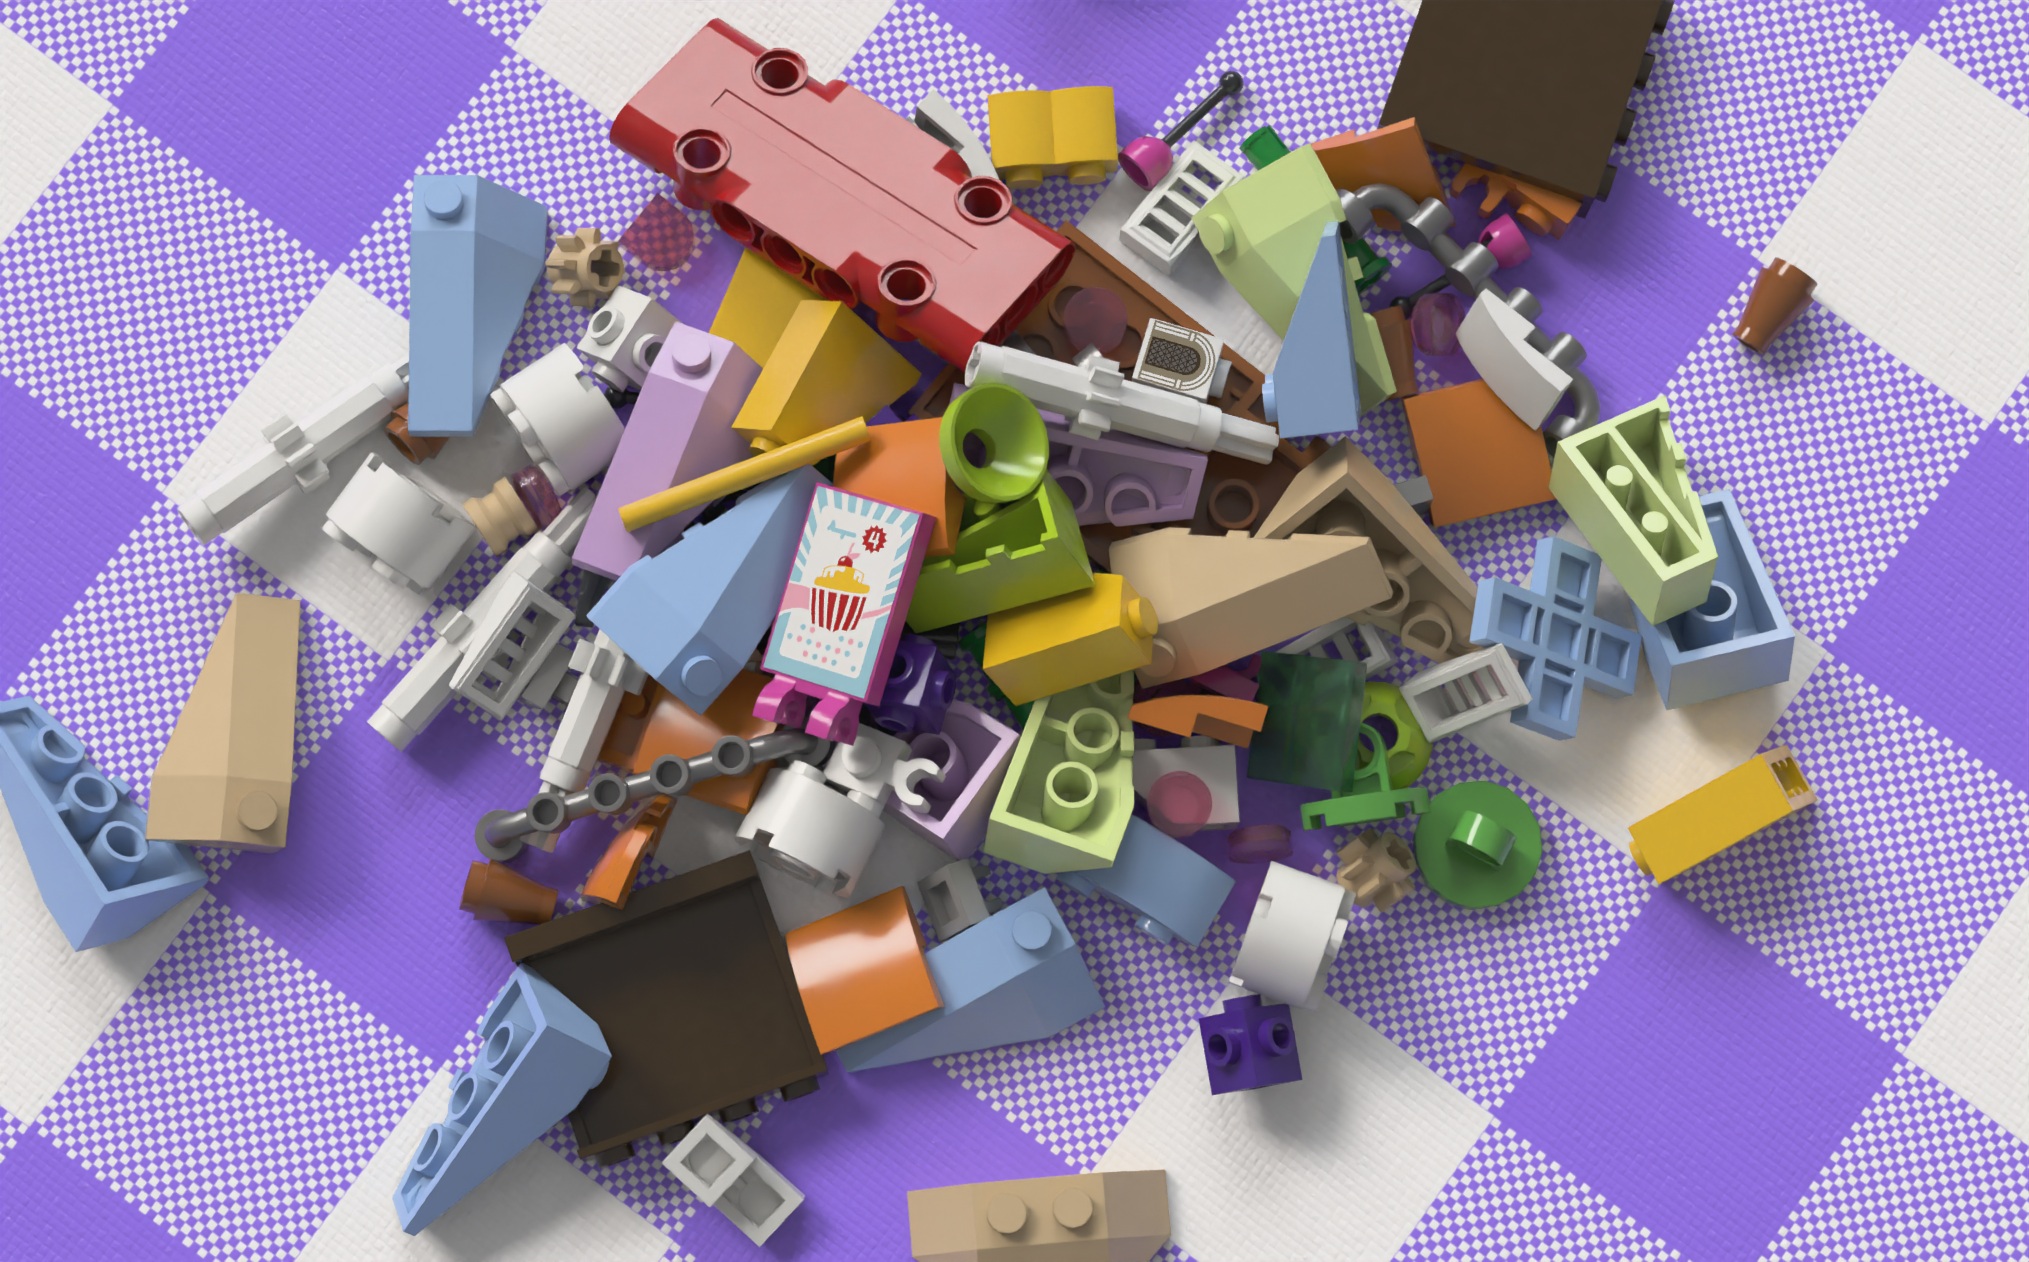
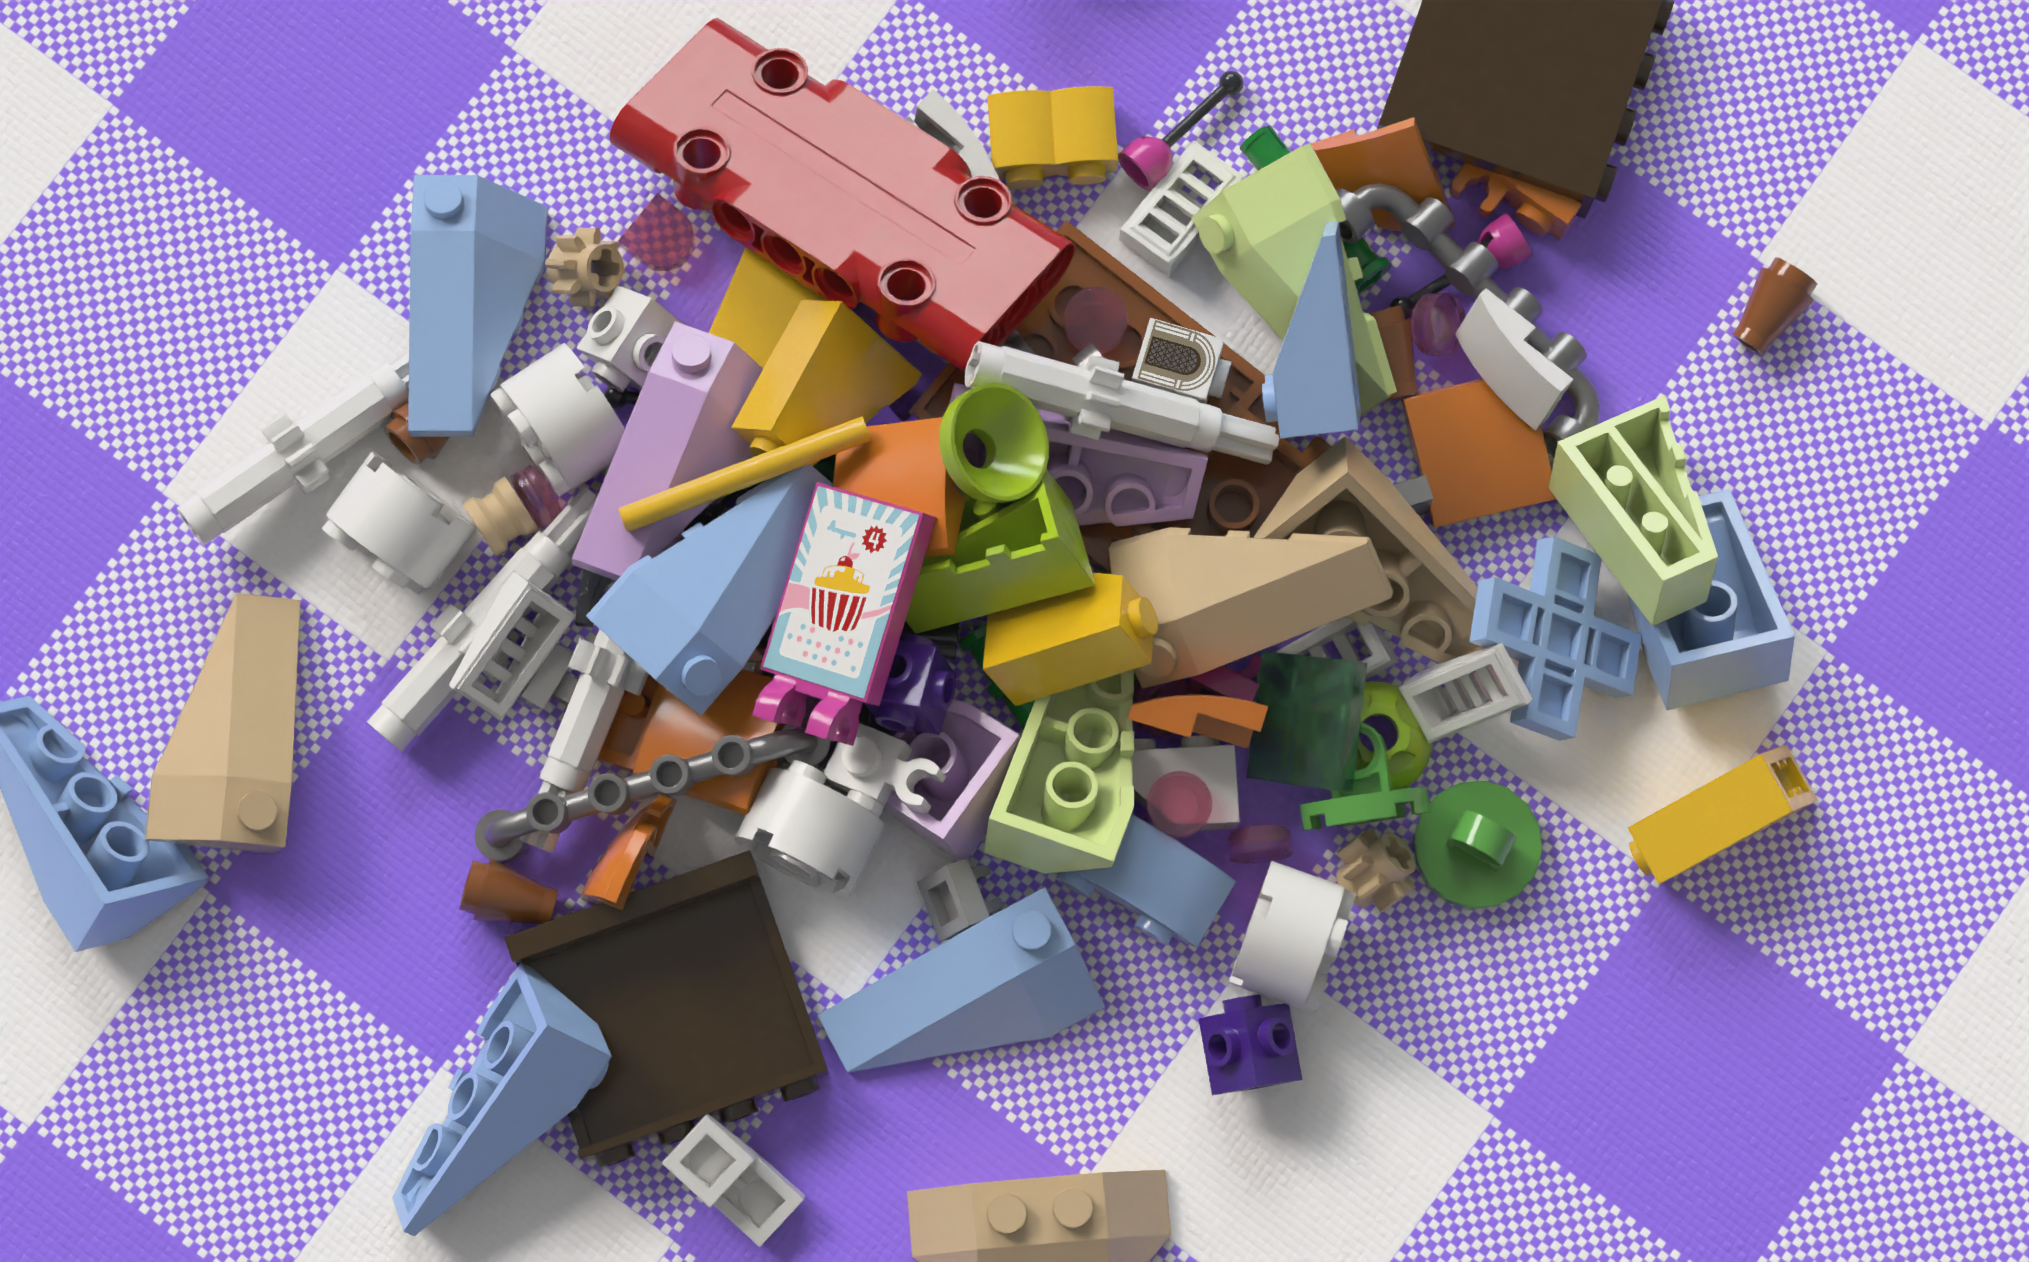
orange slope [785,886,945,1055] -> none

